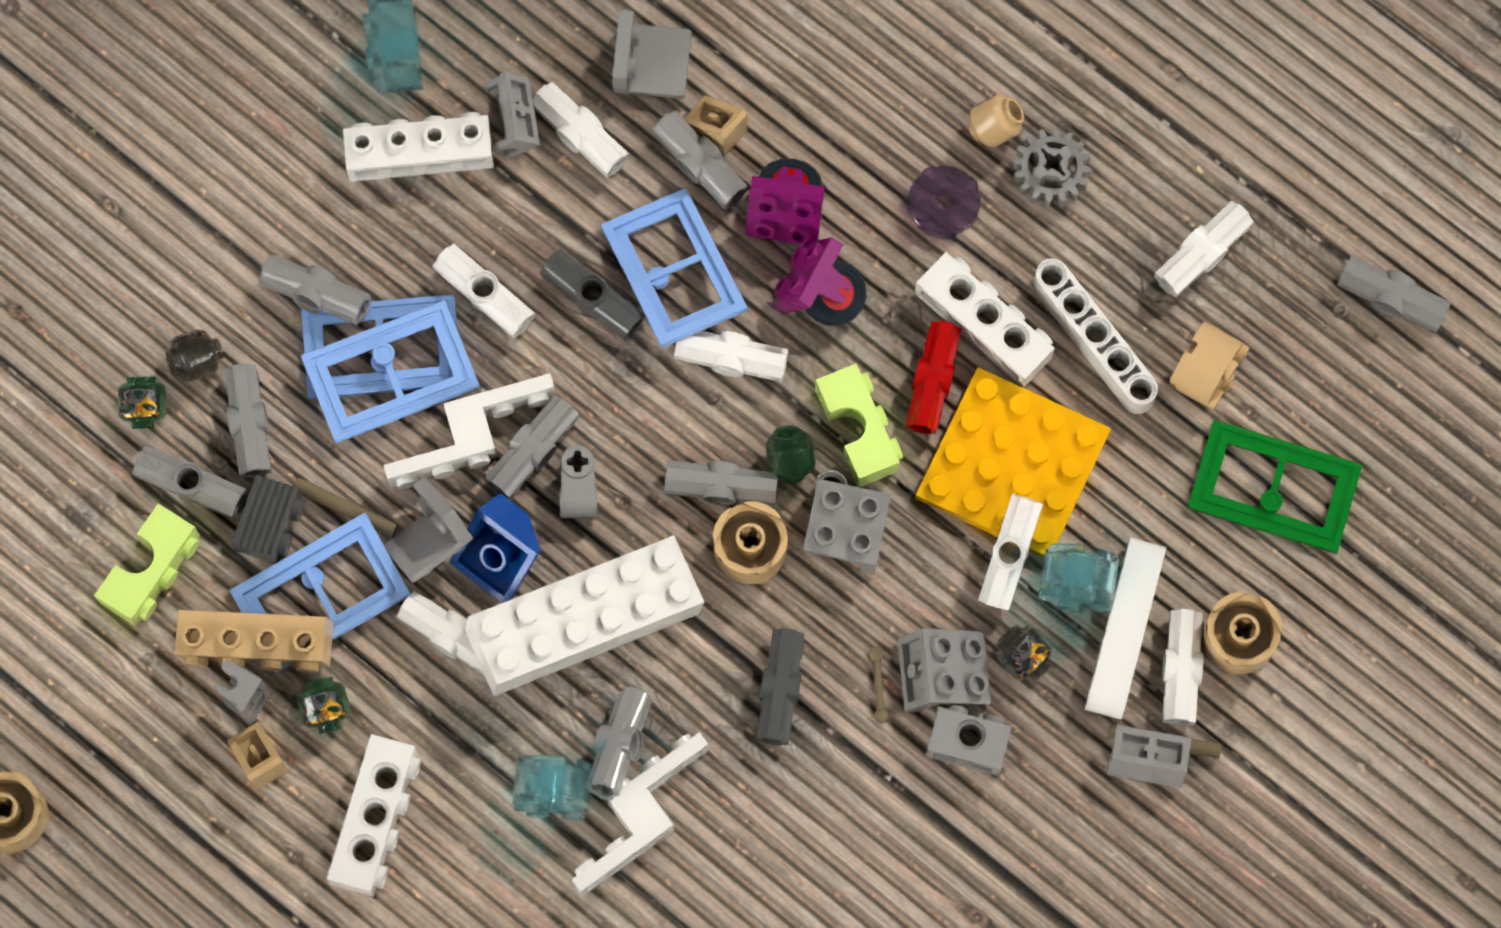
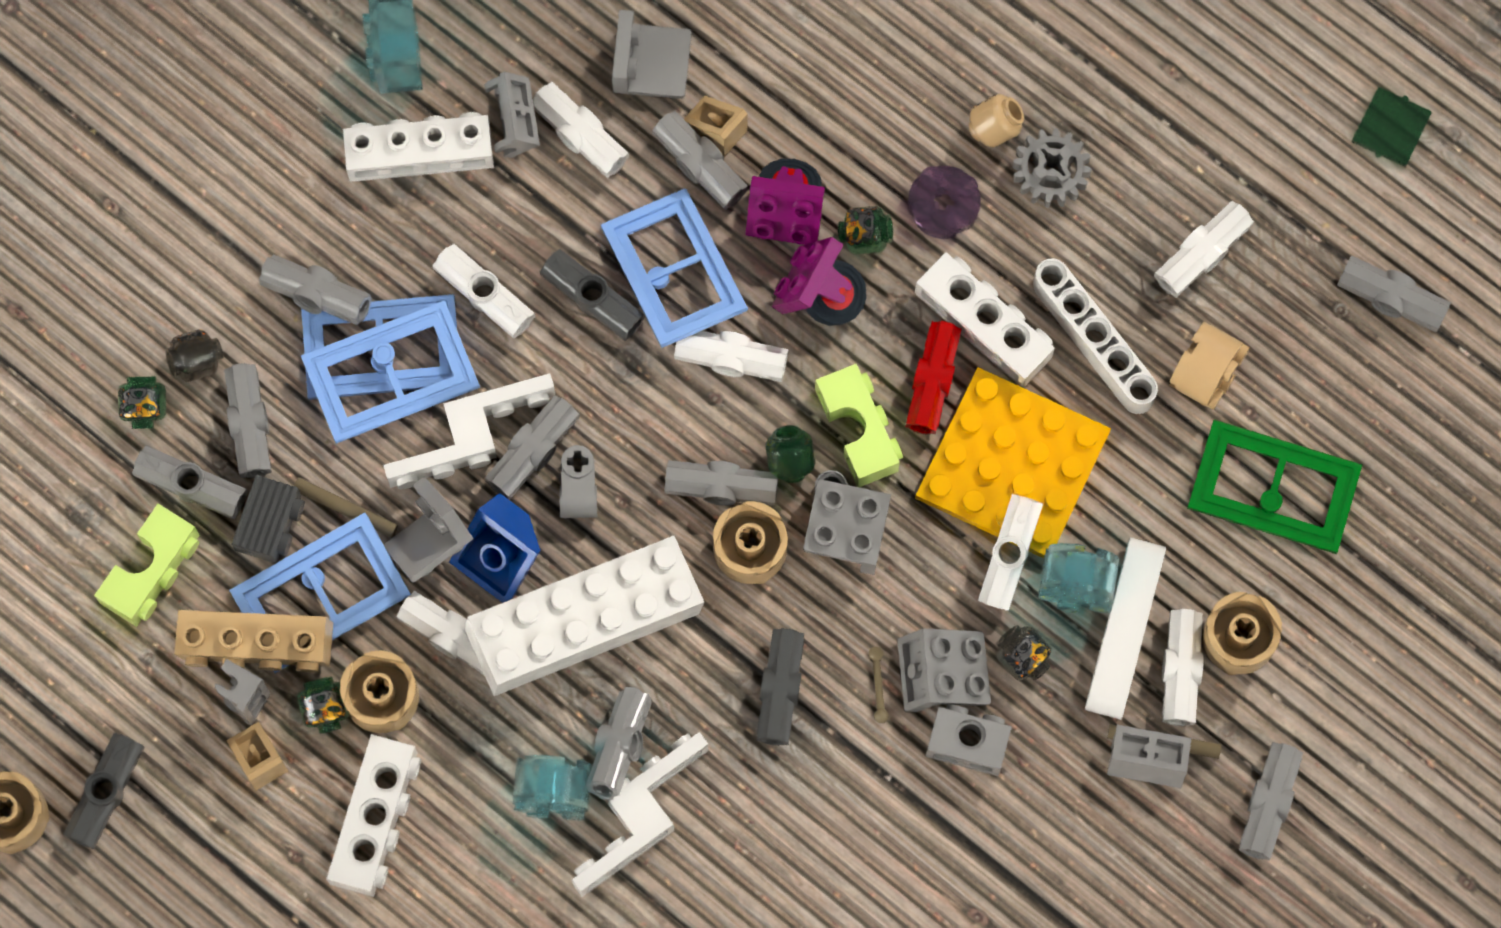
none -> dark grey piece [63,732,145,850]
none -> tan brick [340,650,419,733]
none -> head [838,206,893,255]
none -> light grey piece [1239,742,1303,860]
none -> clear green piece [1352,87,1432,167]

